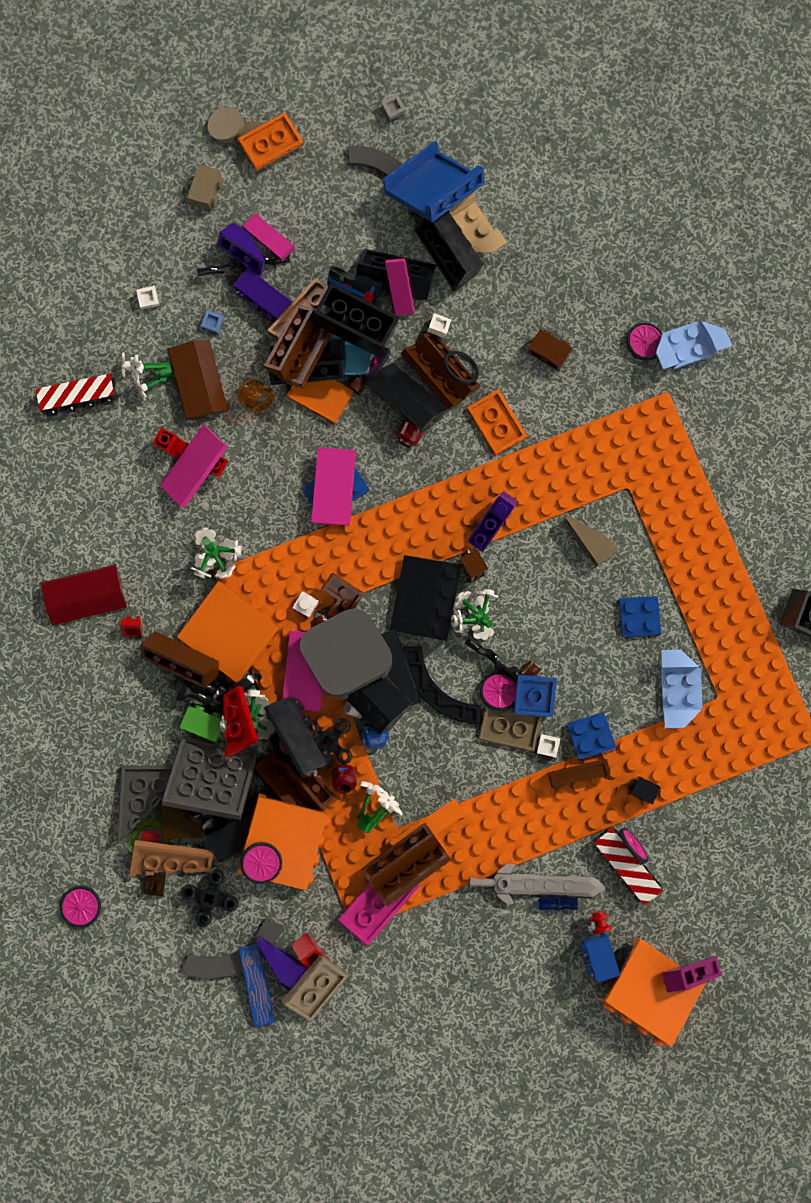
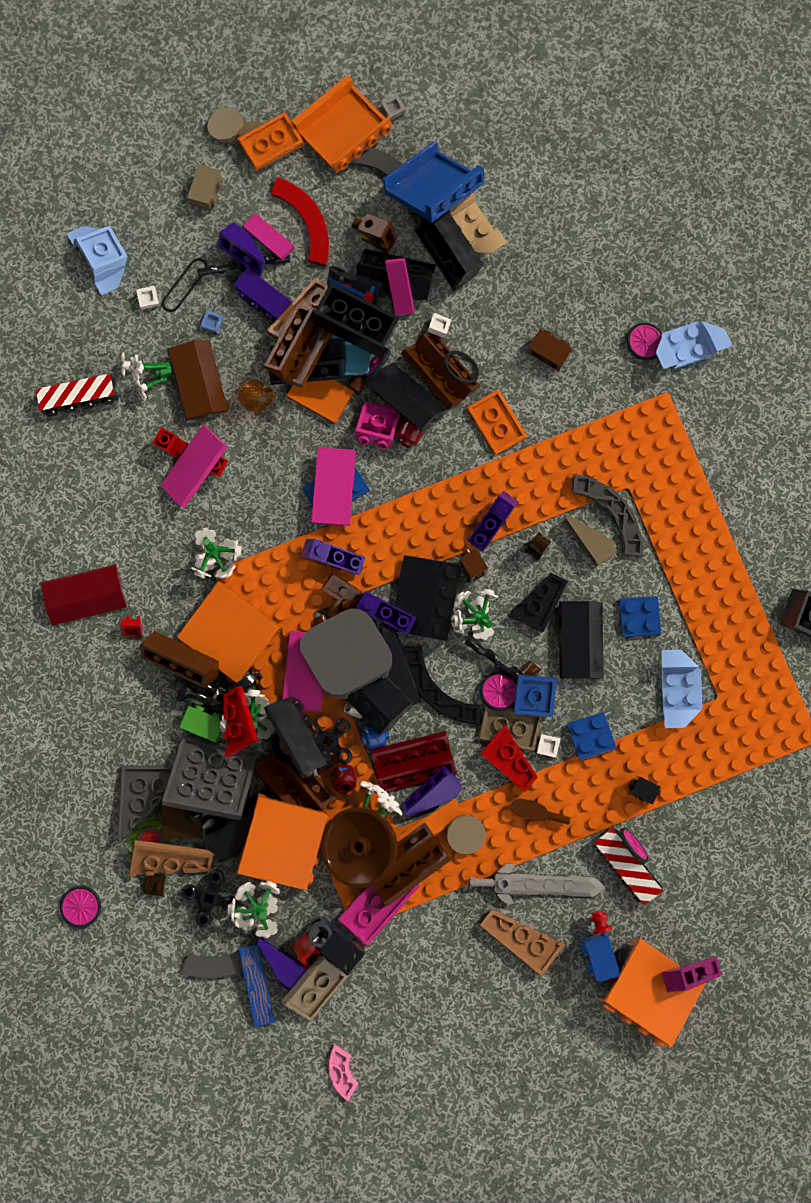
dark pink wheel [240,842,282,884] -> none
white plate [293,591,319,618] -> none
clear blue axle [538,896,578,912] -> none
reddish brown container [548,759,611,791] -> none
none -> light blue piece [66,226,127,296]
none -> black piece [162,258,208,312]
none -> white plant [226,881,280,939]
none -> red tile [271,177,329,267]
none -> orange panel [292,75,392,174]
none -> dark purple slope [301,539,365,575]
none -> black piece [308,916,365,976]
none -> reddish brown dish [322,807,398,888]
none -> bright pink tile [329,1044,358,1101]
none -> reddish brown torso [352,214,397,254]
none -> dark pink plate [355,401,401,450]
none -> dark purple slope [357,591,417,635]
none -> dark red slope [371,731,457,793]
none -> dark purple slope [402,766,463,816]
none -> dark tan tile [446,814,486,854]
none -> medium nougat wing [479,910,566,976]
none -> red wing [480,724,538,792]
none -> black wing [509,573,568,633]
none -> reddish brown piece [510,799,571,825]
none -> dark brown leg [525,532,552,561]
none -> black slope [559,601,604,679]
none -> dark grey tile [571,474,643,557]

